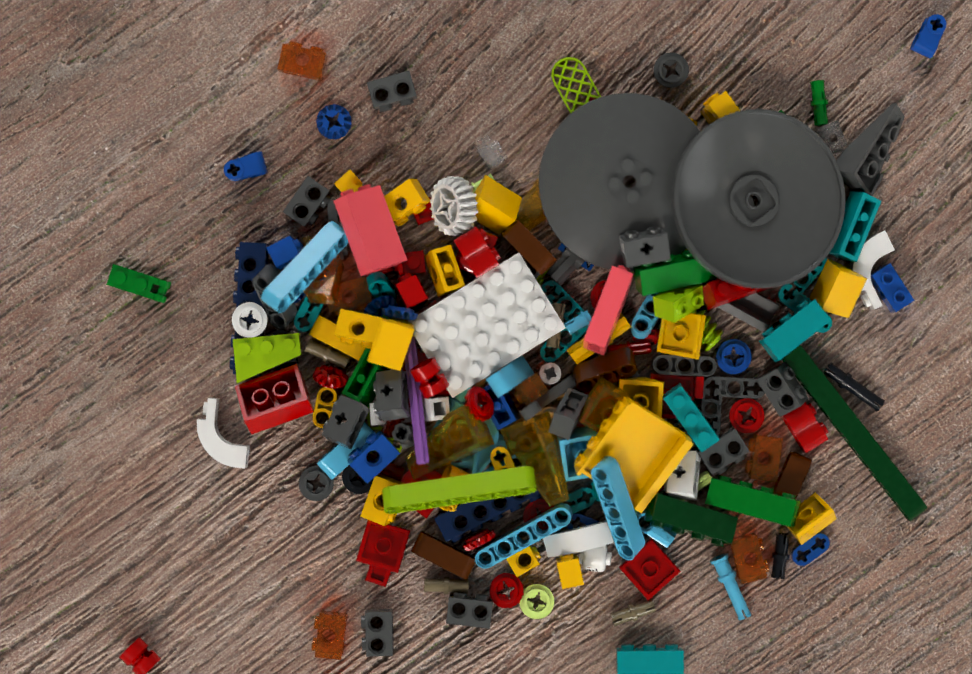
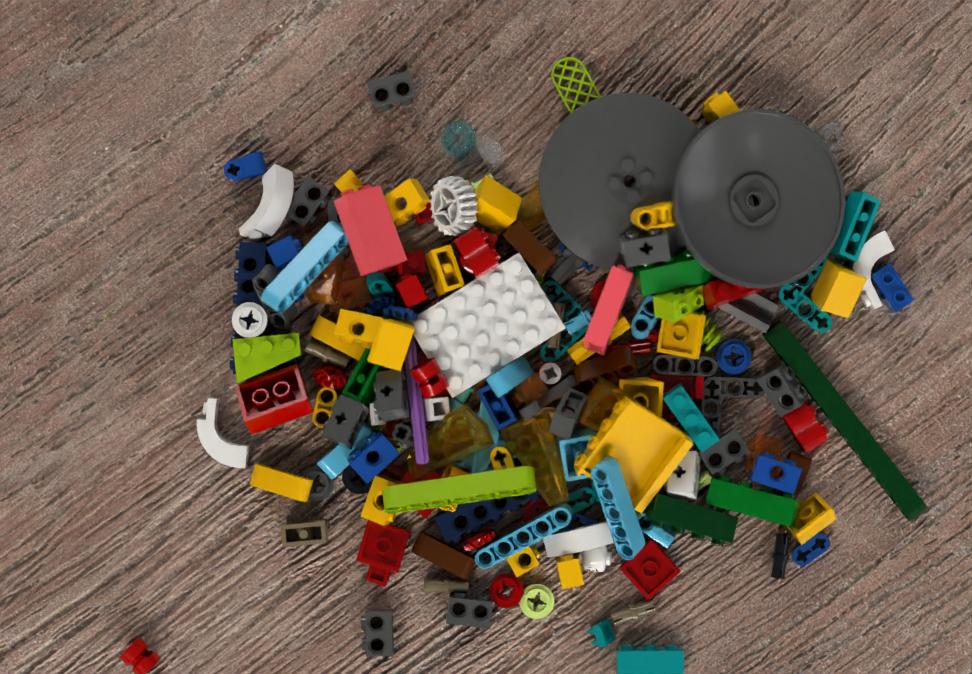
green plate [106,264,172,303] -> none
clear orange brick [277,41,328,81] -> none
teal beam [294,293,324,332] -> none
clear orange brick [312,610,347,660] -> none
blue gear [316,104,351,139] -> none
red gear [465,386,494,422] -> none
dark grey gear [653,52,689,88] -> none
medium azure pin [710,553,752,620] -> none
red gear [729,398,765,433] -> none
clear orange brick [730,533,770,584] -> none
teal brick [759,299,831,362] -> none
green pin [810,80,829,126] -> none
black pin [823,362,885,412] -> none
dark grey wedge [836,103,905,196] -> none
blue piece [910,14,947,59] -> none
none -> white arch [239,164,294,243]
none -> yellow beam [249,463,313,502]
none -> dark tan brick [280,519,329,547]
none -> clear light blue gear [441,122,476,157]
none -> teal tile [587,619,616,648]
none -> yellow piece [630,202,676,229]
none -> blue brick [749,452,802,494]

